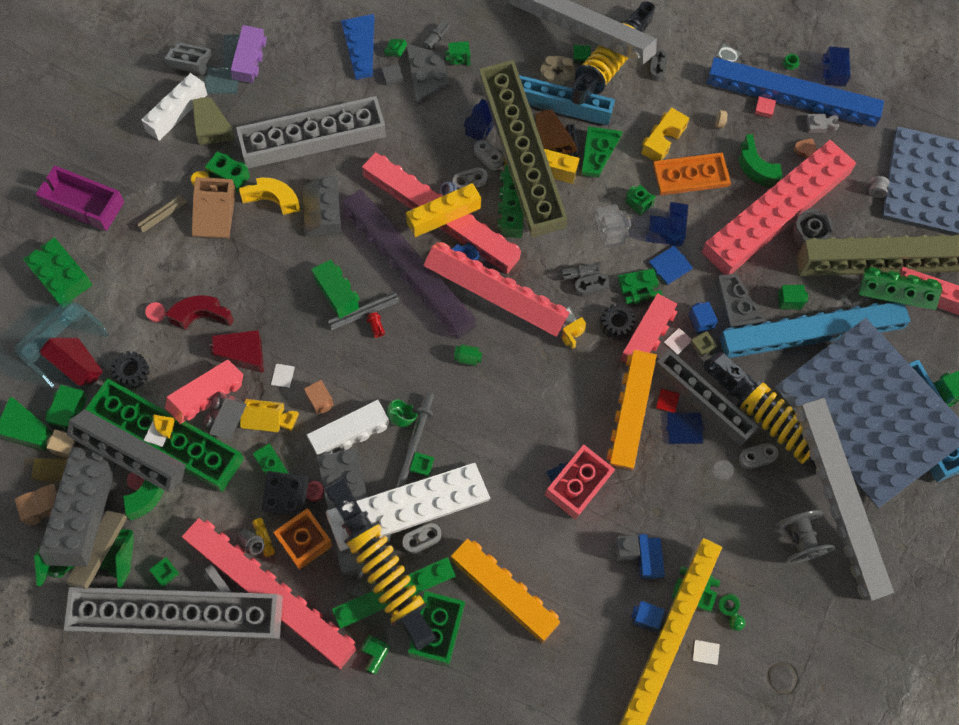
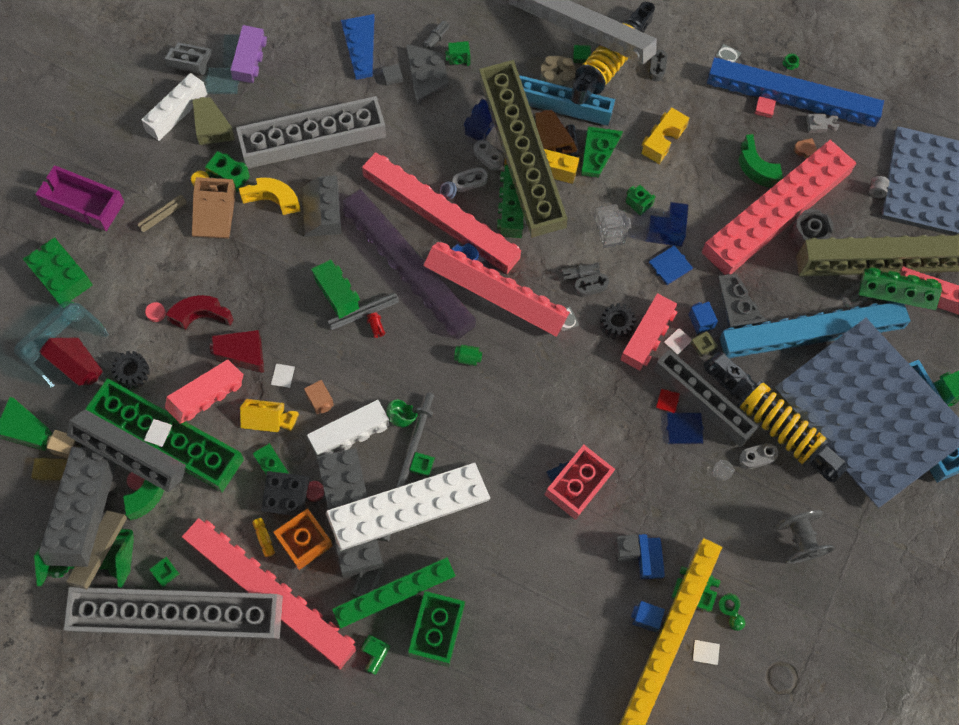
medium nougat brick [14,484,59,525] -> none
green brick [45,385,88,431] -> none
yellow tile [153,415,175,439] -> none
dark grey brick [203,391,246,440] -> none
light grey plate [204,564,232,593] -> none
dark grey cone [238,529,264,555] -> none
piece [323,475,436,651] -> none
green plate [384,39,407,57] -> none
light grey plate [403,523,441,554] -> none
yellow brick [406,183,481,238] -> none
light orange brick [451,538,560,644] -> none
yellow bracket [561,317,586,349] -> none
light orange brick [606,350,657,471] -> none
green plate [617,268,662,305] -> none
orange plate [653,152,731,196] -> none
tan tile [716,110,727,129] -> none
green brick [778,285,808,310] -> none
light grey brick [795,398,894,601] -> none
clear blue brick [822,46,851,87] -> none

